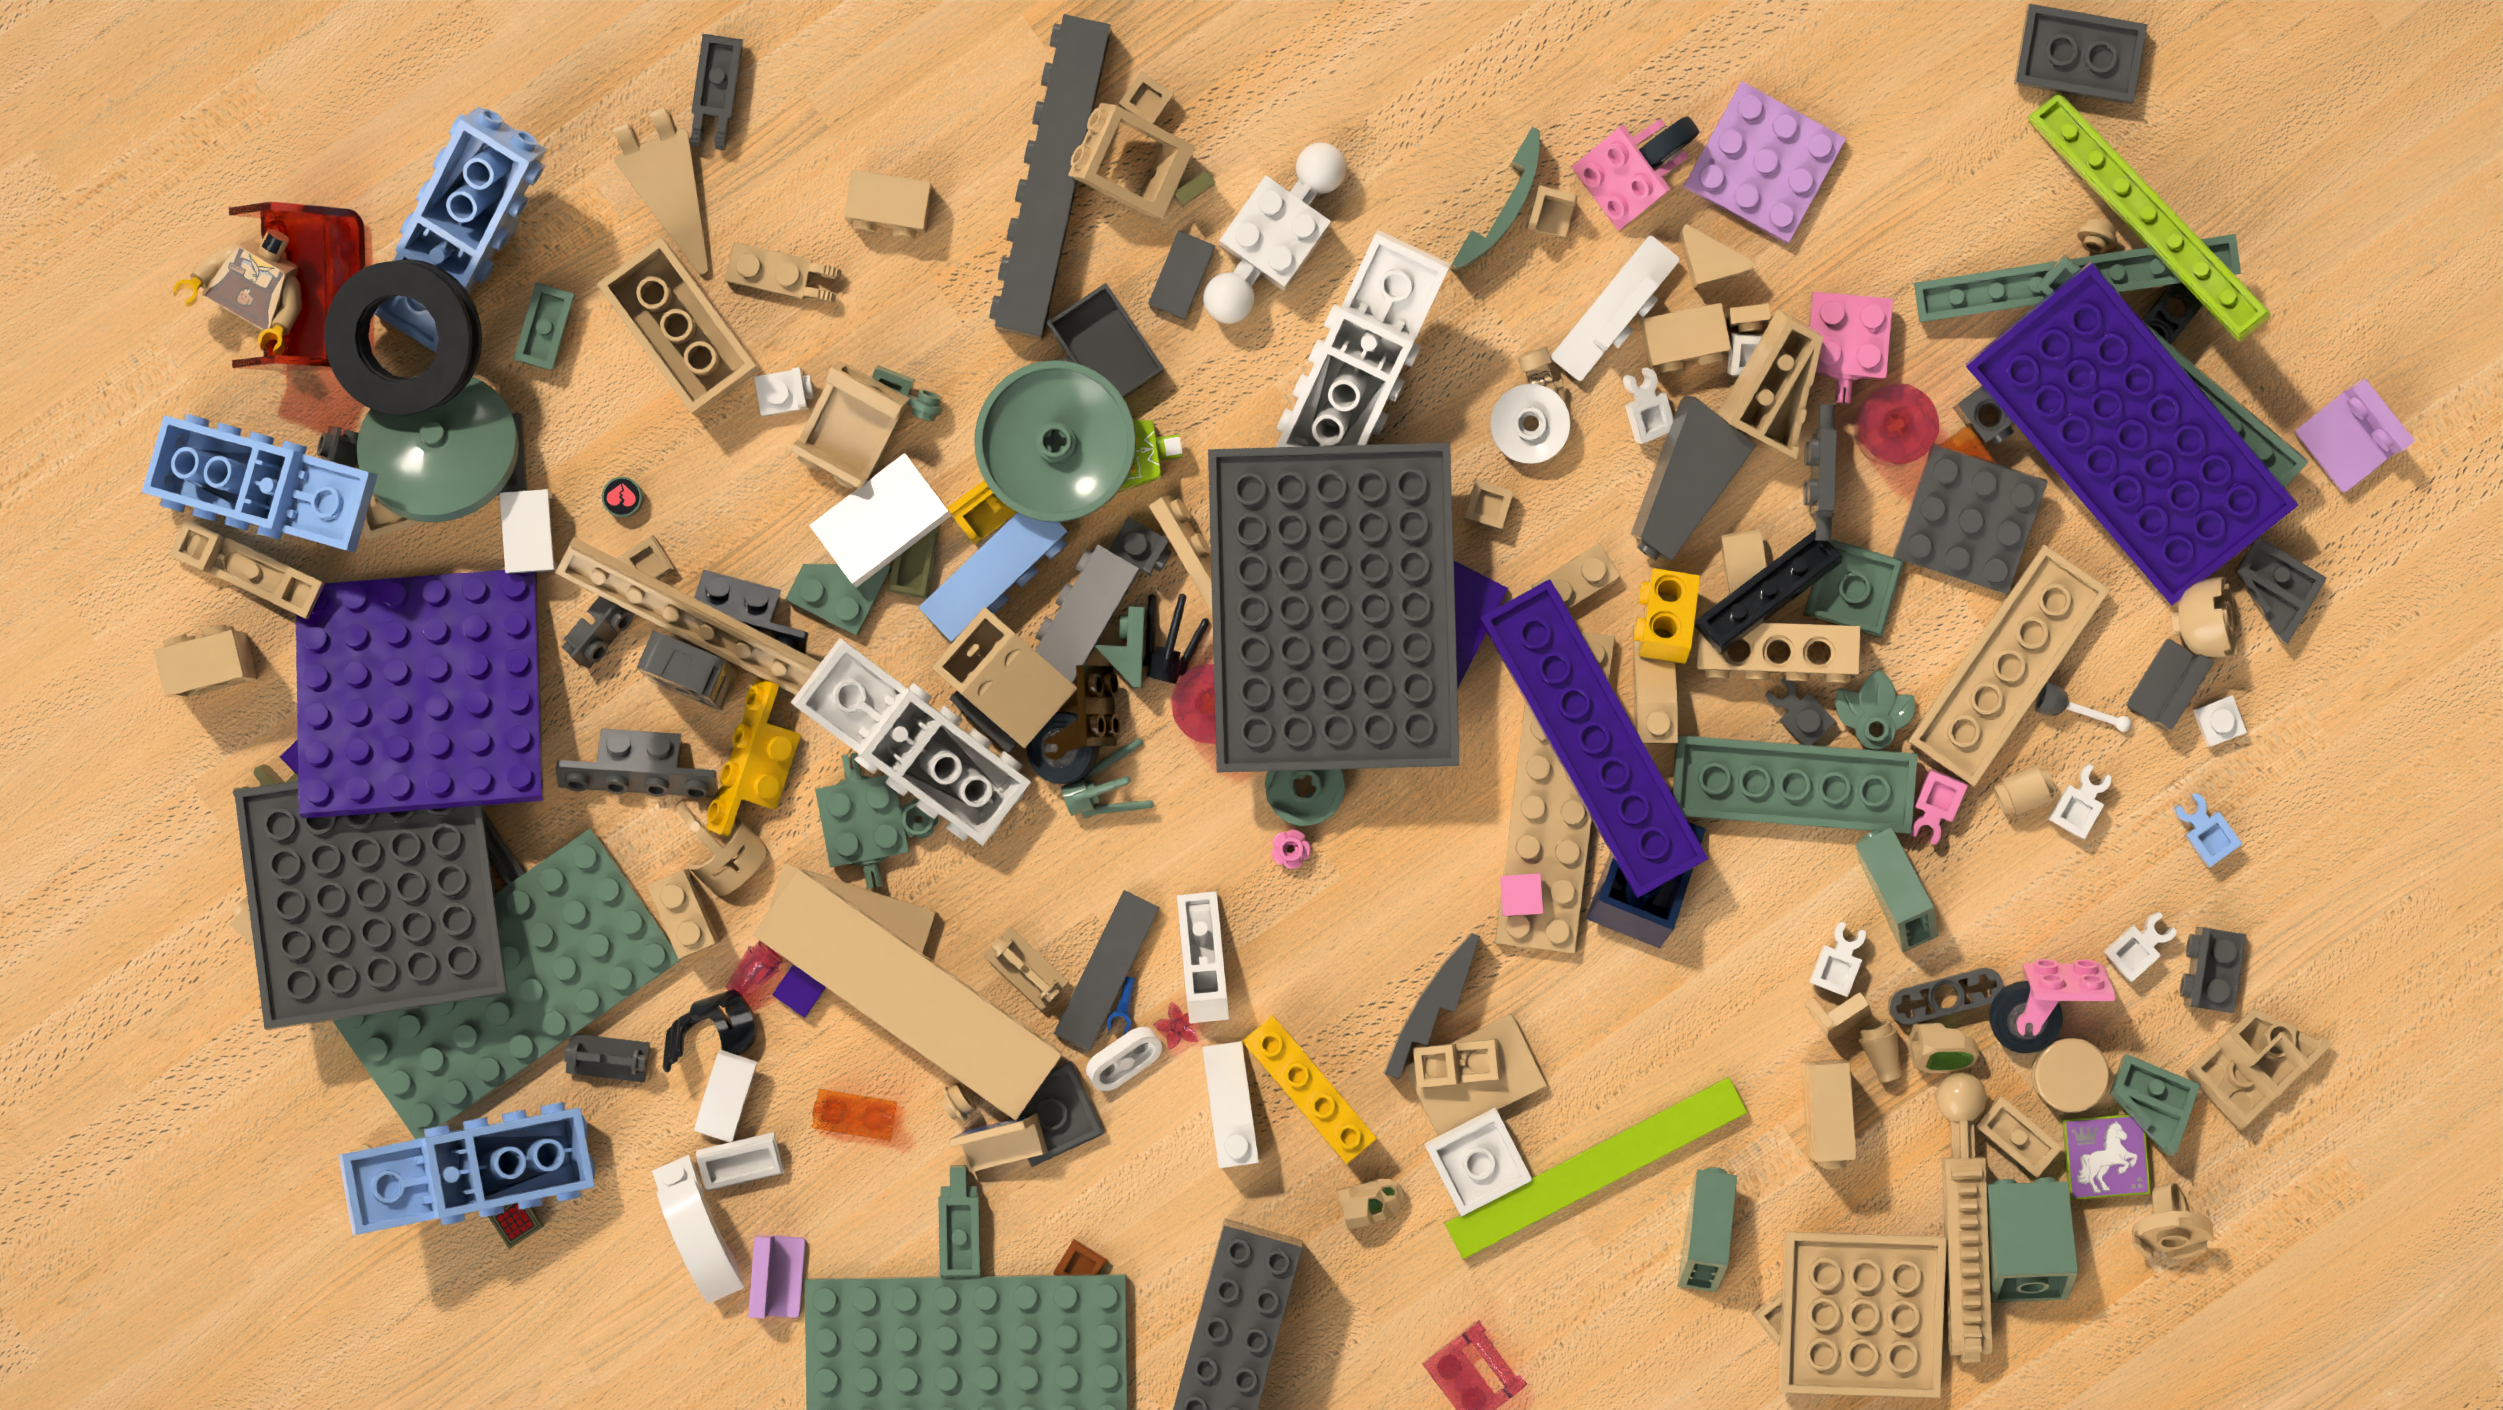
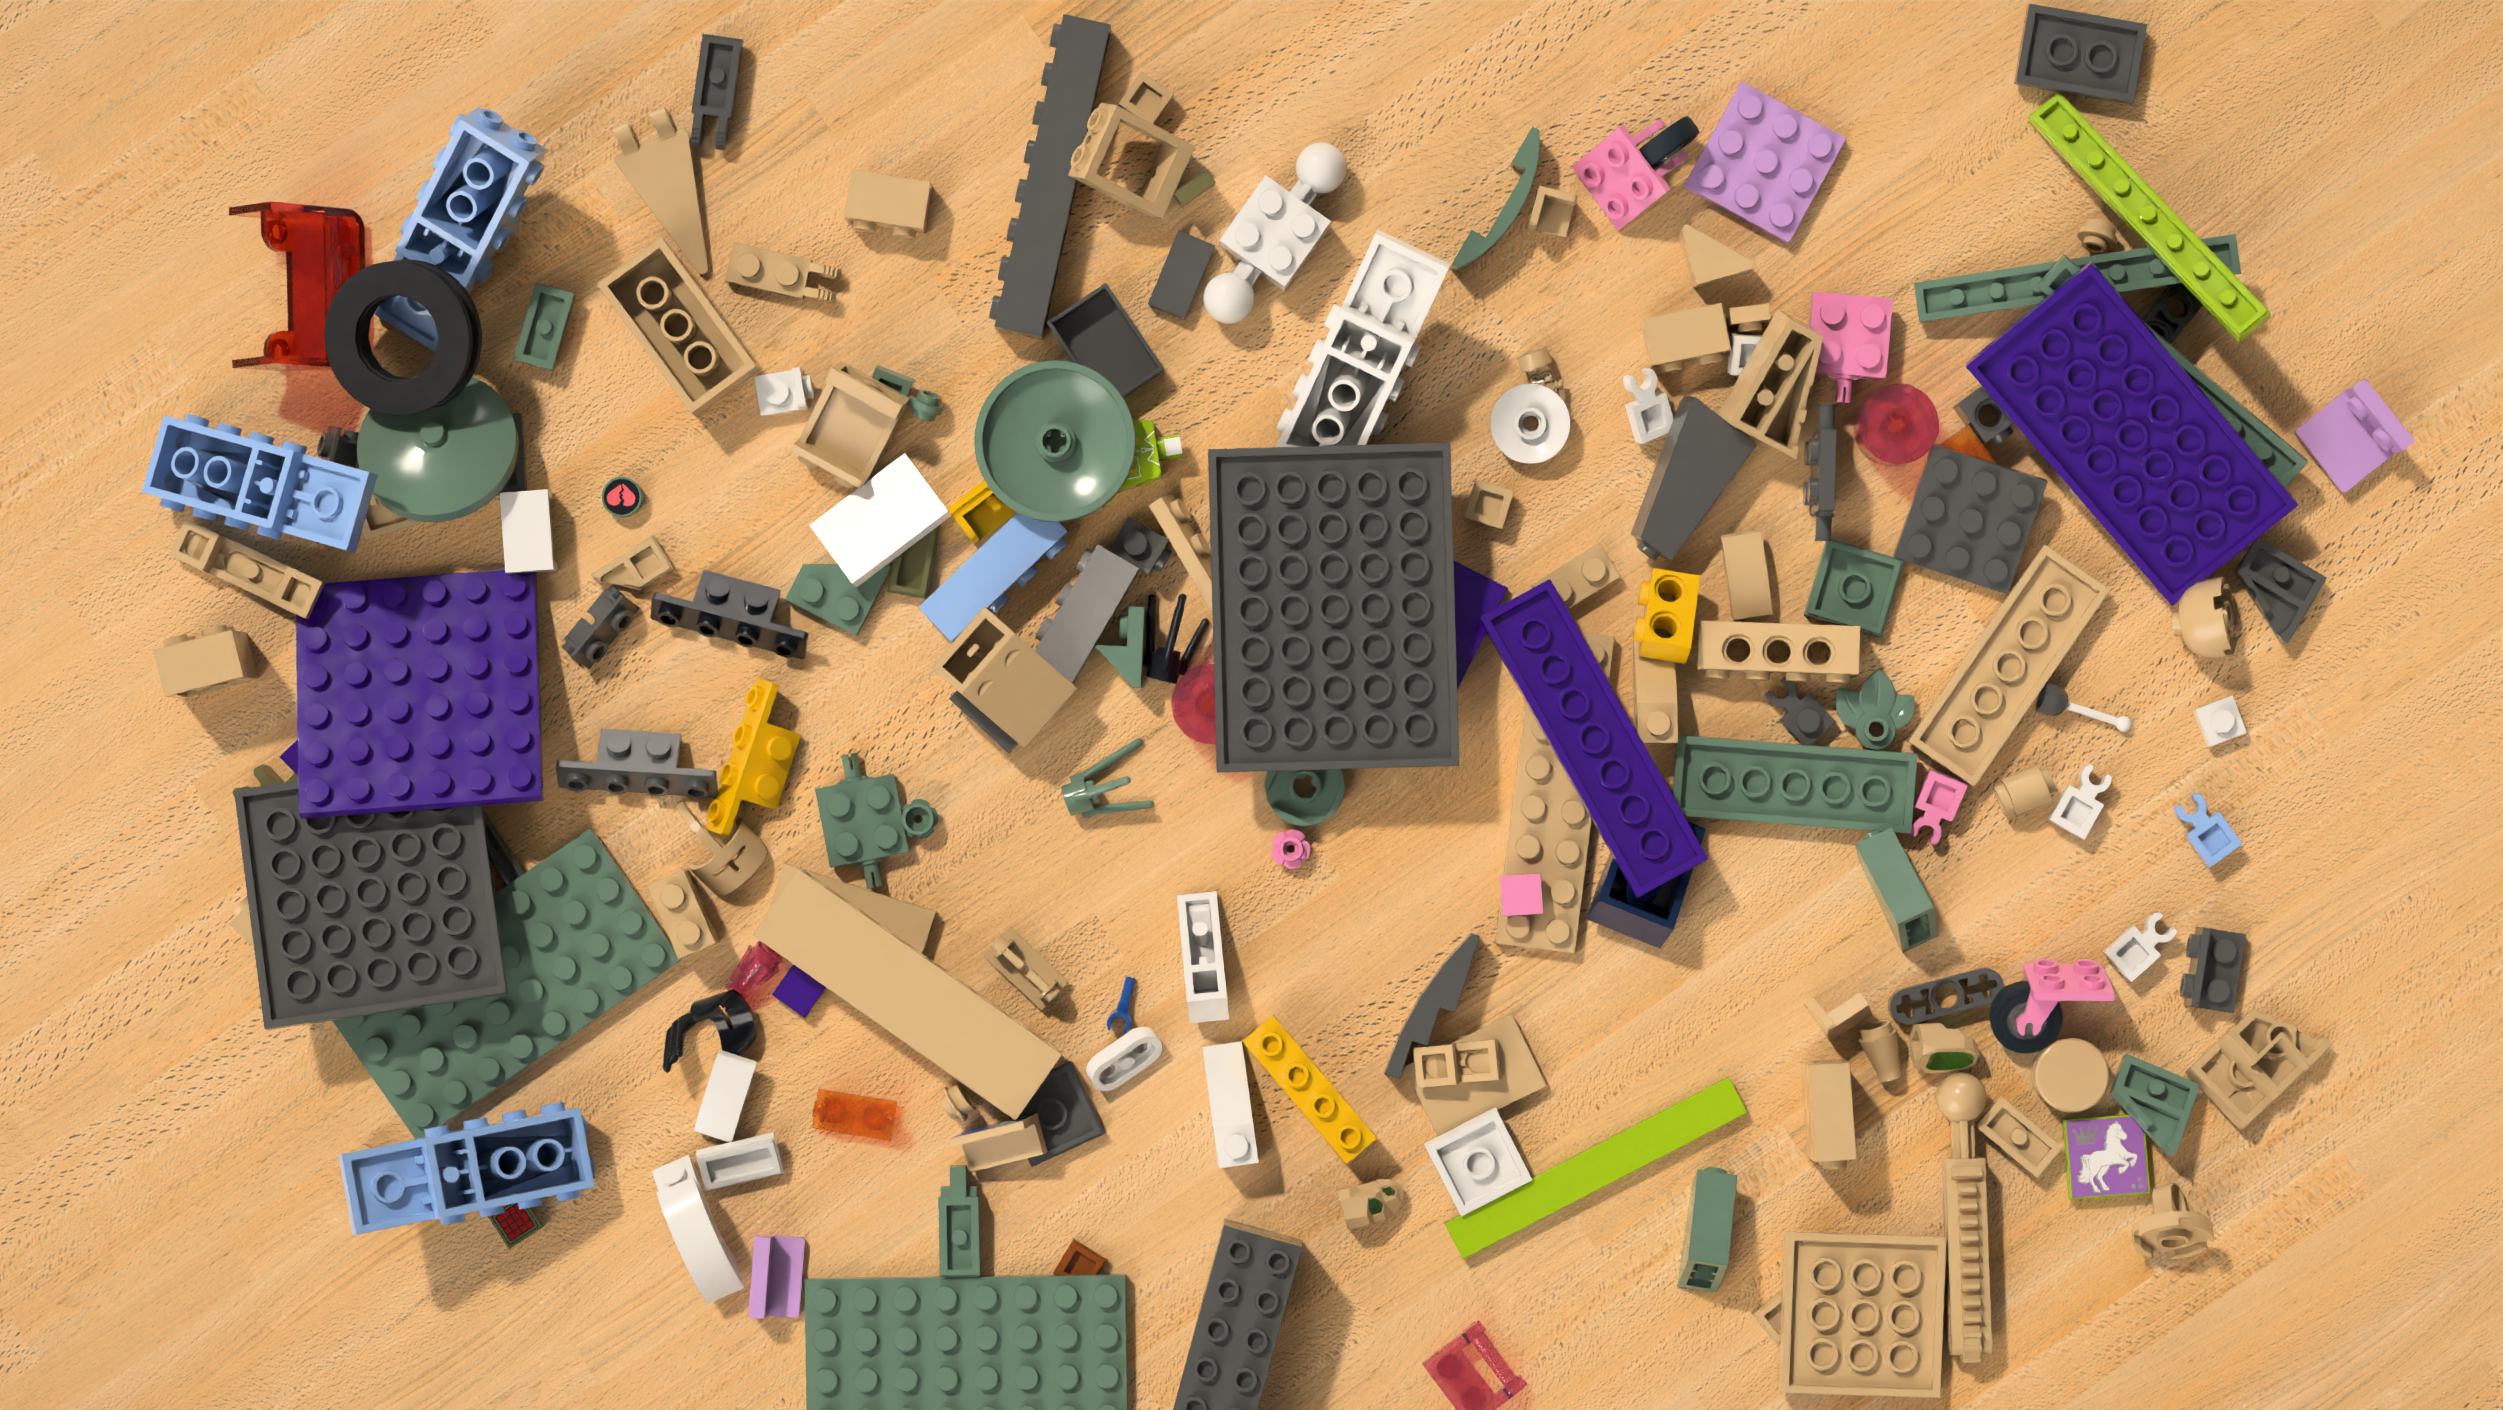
torso [173,229,302,356] -> none
tan tile [555,537,821,695] -> none
dark grey hinge [564,1034,650,1082] -> none
dark grey axle [637,631,738,711] -> none
white wedge [791,638,1031,846] -> none
dark brown plate [1027,665,1120,784] -> none
dark grey tile [1053,890,1160,1051] -> none
clear pink plant [1153,1002,1198,1050] -> none
white bracket [1551,236,1680,381] -> none
black tile [1694,529,1843,655] -> none
white plate [1809,922,1866,997] -> none
sand green slope [1987,1177,2078,1303] -> none
dark grey panel [2126,639,2214,731] -> none

